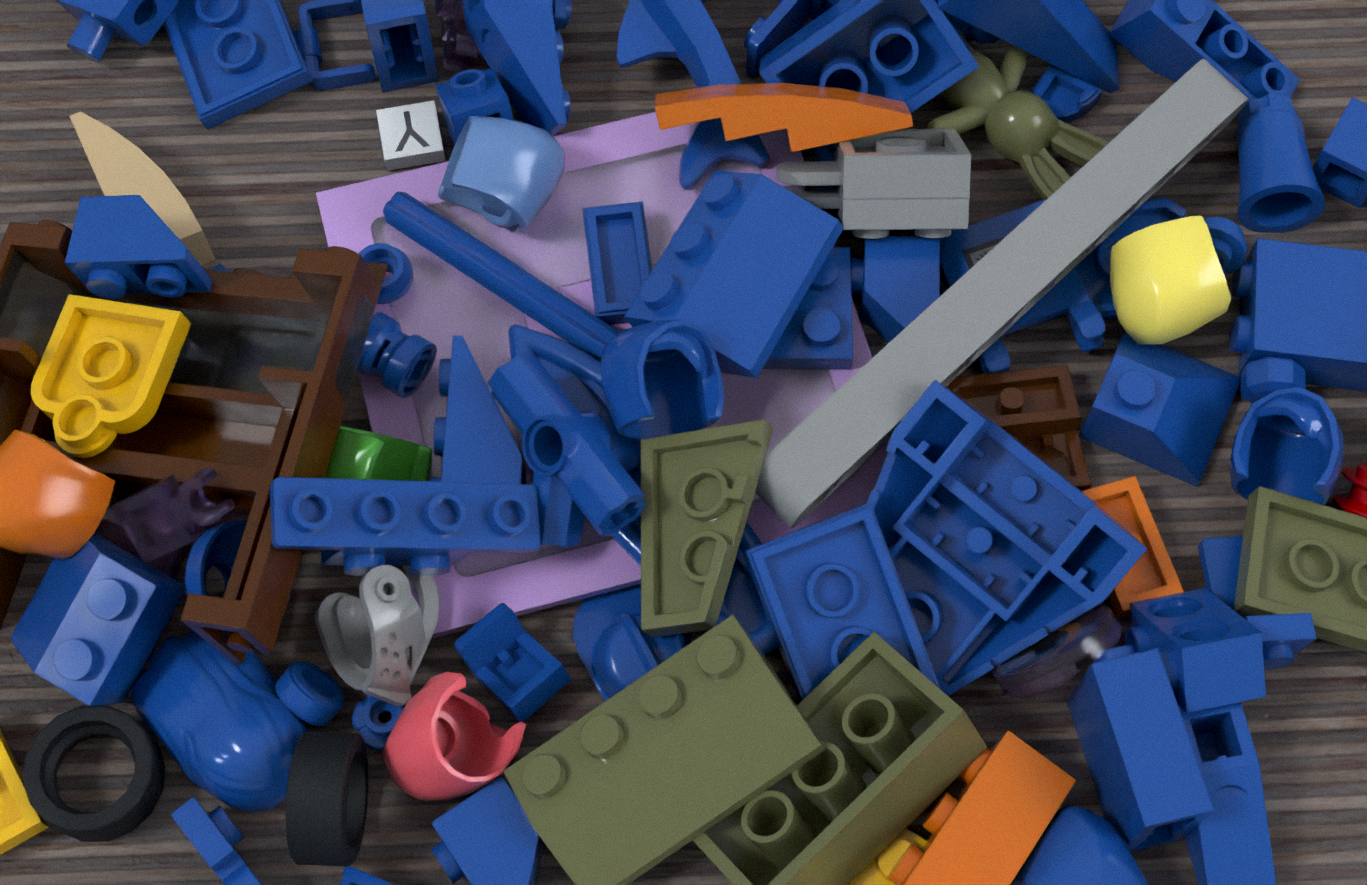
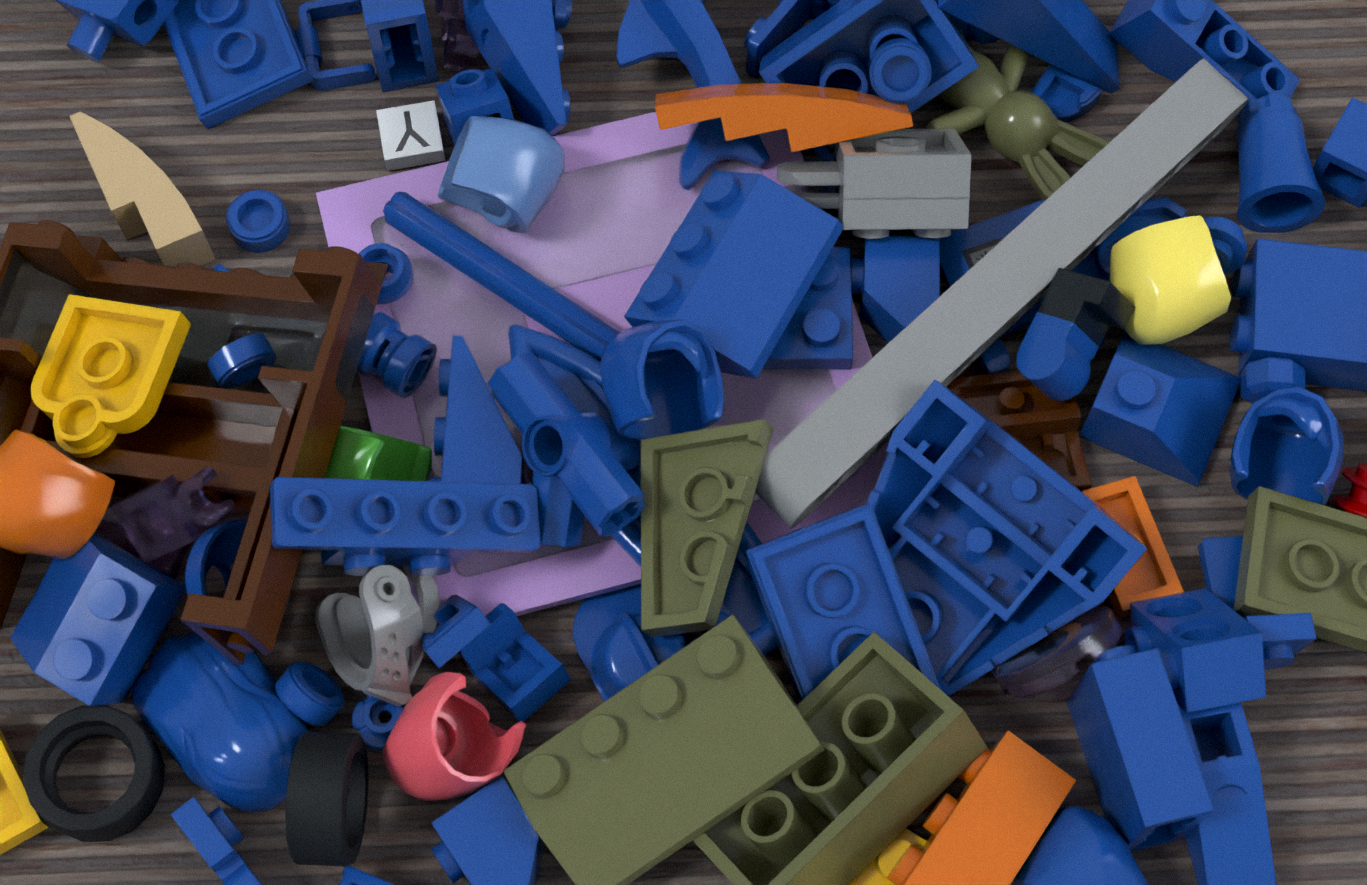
blue slope [65,195,213,299] -> none
blue tile [582,201,652,325] -> none
none -> blue tile [207,333,277,388]
none -> blue tile [226,190,290,253]
none -> blue tile [421,594,491,668]
none -> blue tile [869,38,931,104]
none -> leg [1016,268,1136,401]

